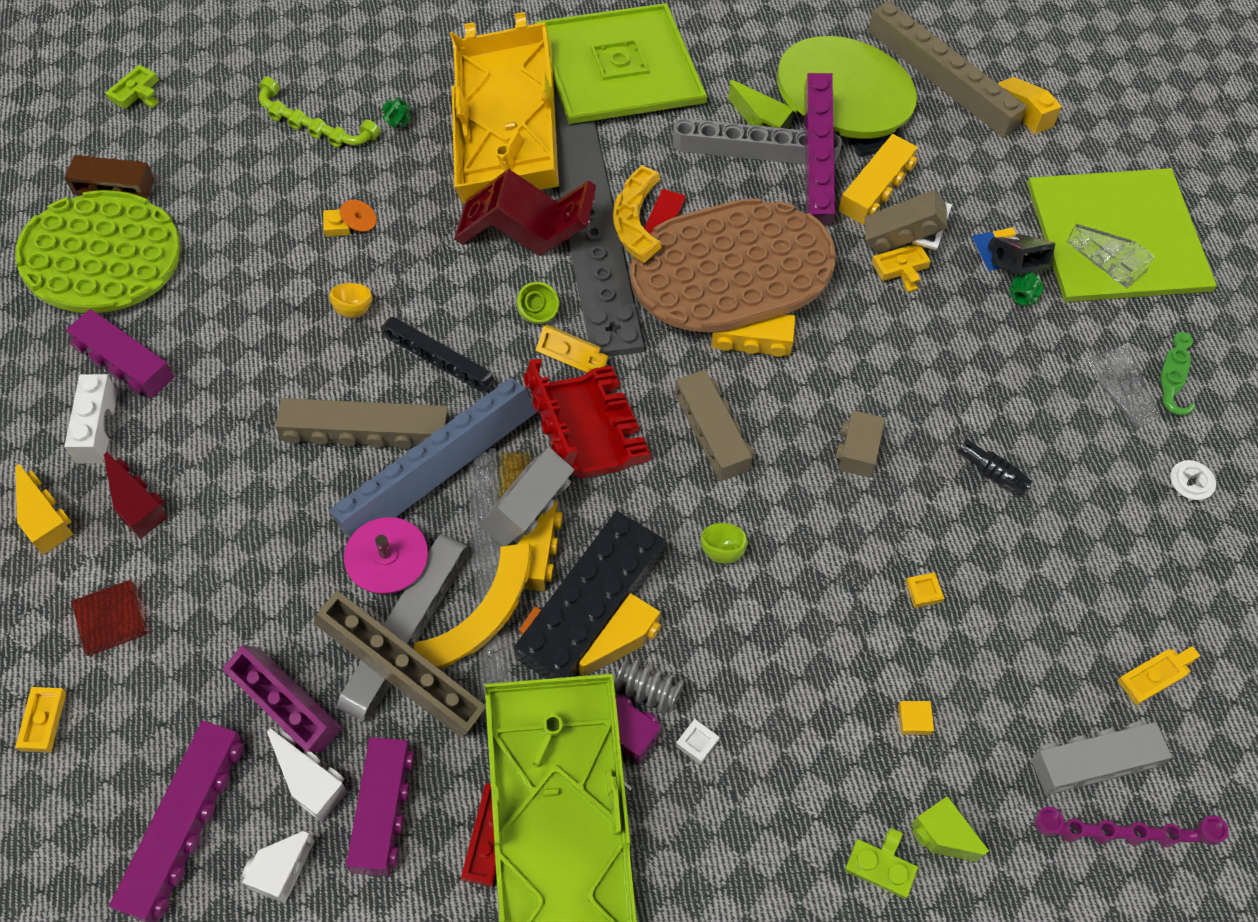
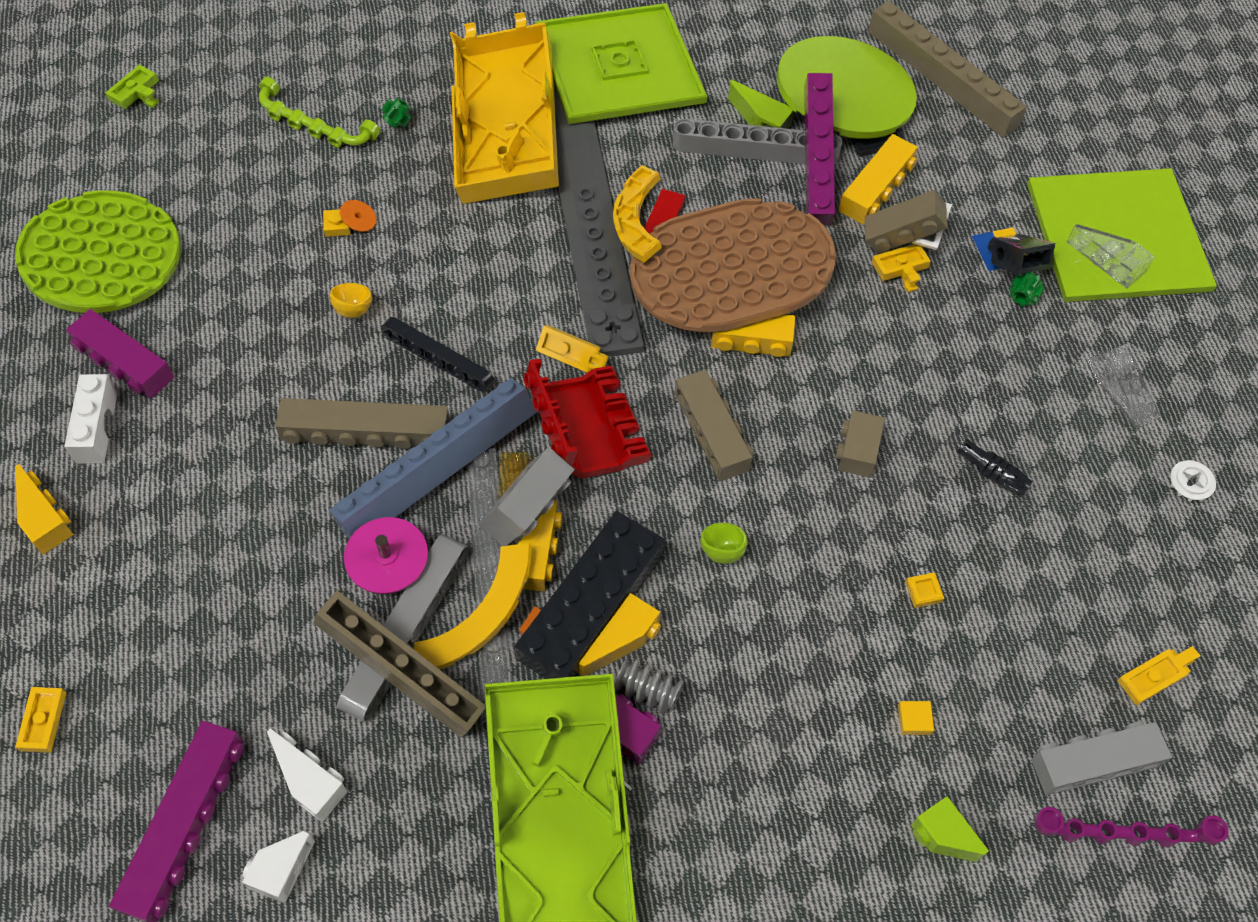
reddish brown brick [64,155,155,199] -> none
clear red tile [71,580,148,656] -> none
dark red slope [103,452,168,539] -> none
magenta brick [222,645,343,752] -> none
magenta brick [346,737,415,877] -> none
dark red bracket [454,169,596,256] -> none
red tile [461,783,496,888] -> none
lime piece [516,282,560,324] -> none
white tile [676,719,720,765] -> none
lime plate [844,828,918,899] -> none
yellow slope [997,77,1062,135] -> none
bright green piece [1160,332,1195,416] -> none

